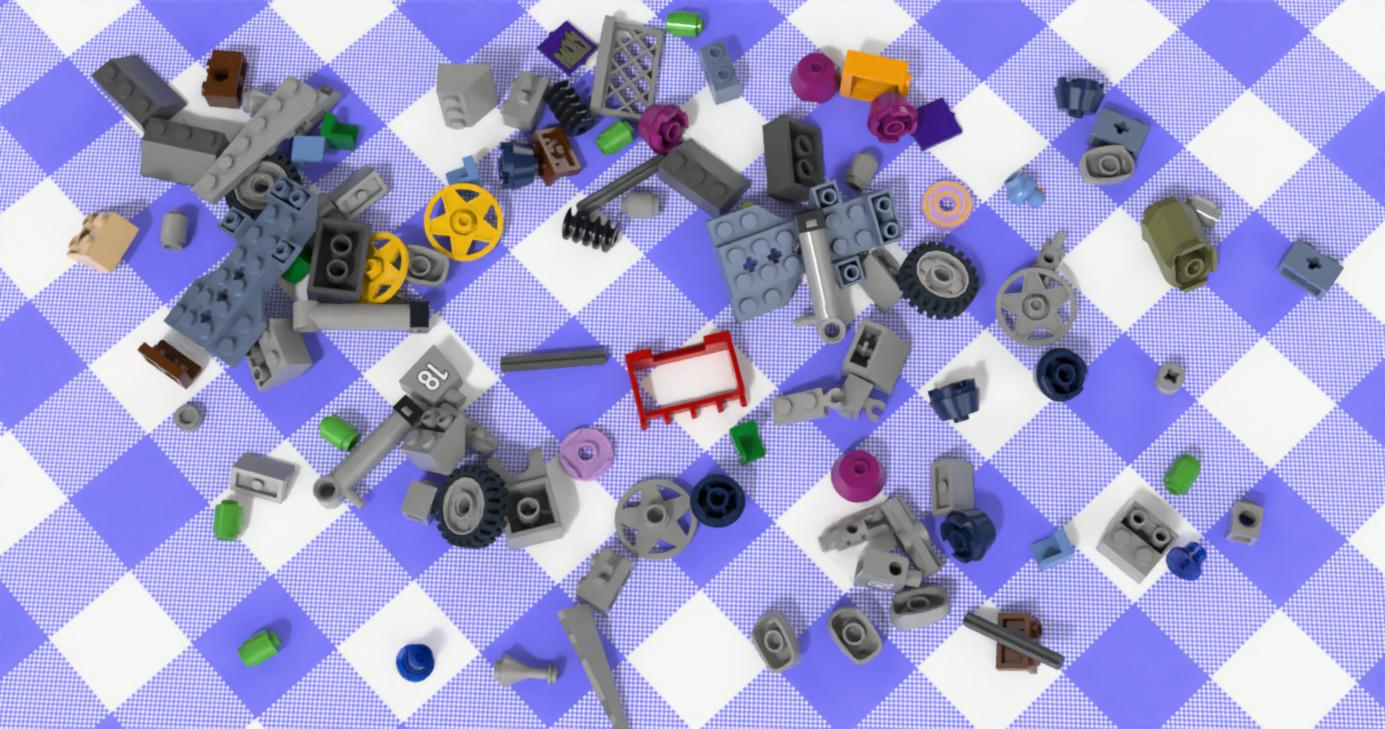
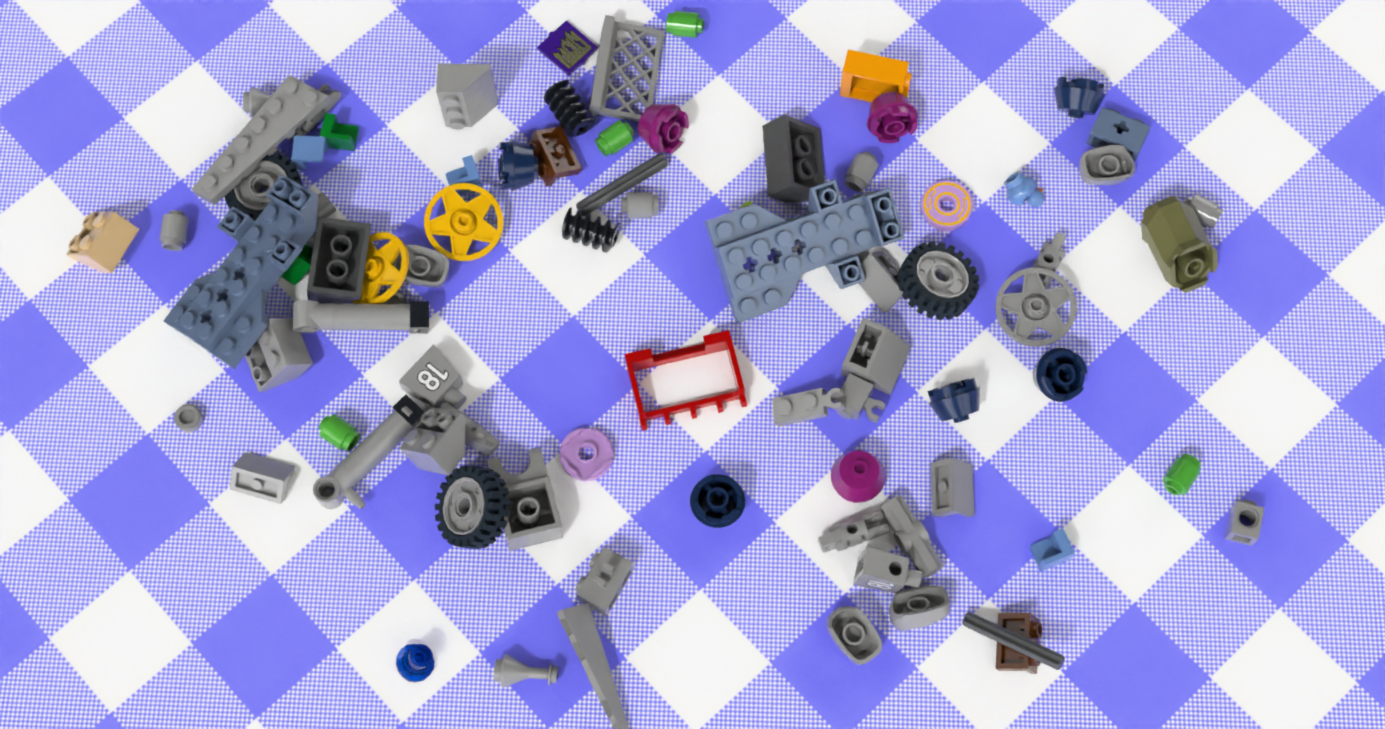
dark grey slope [91,55,187,133] -> none
reddish brown bracket [137,340,202,390] -> none
dark grey slope [140,117,229,187] -> none
reddish brown brick [201,49,248,109] -> none
bright green brick [213,500,243,541] -> none
bright green brick [237,628,282,668] -> none
light grey panel [326,165,389,221] -> none
light grey brick [400,479,440,526] -> none
light grey brick [500,70,551,134] -> none
dark grey axle [500,349,606,372] -> none
light grey wheel [614,479,697,560] -> none
dark grey slope [658,140,752,218] -> none
sand blue brick [699,40,740,105] -> none
green panel [729,419,766,466] -> none
light grey piece [750,610,802,673] -> none
magenta cone [790,53,841,104] -> none
light grey piece [793,207,846,344] -> none
dark purple piece [910,97,963,152] -> none
dark blue cone [940,508,996,564] -> none
light grey slope [1096,500,1180,585] -> none
light grey wheel [1154,363,1185,396] -> none
clear blue piece [1166,542,1207,581] -> none
sand blue brick [1275,239,1344,301] -> none

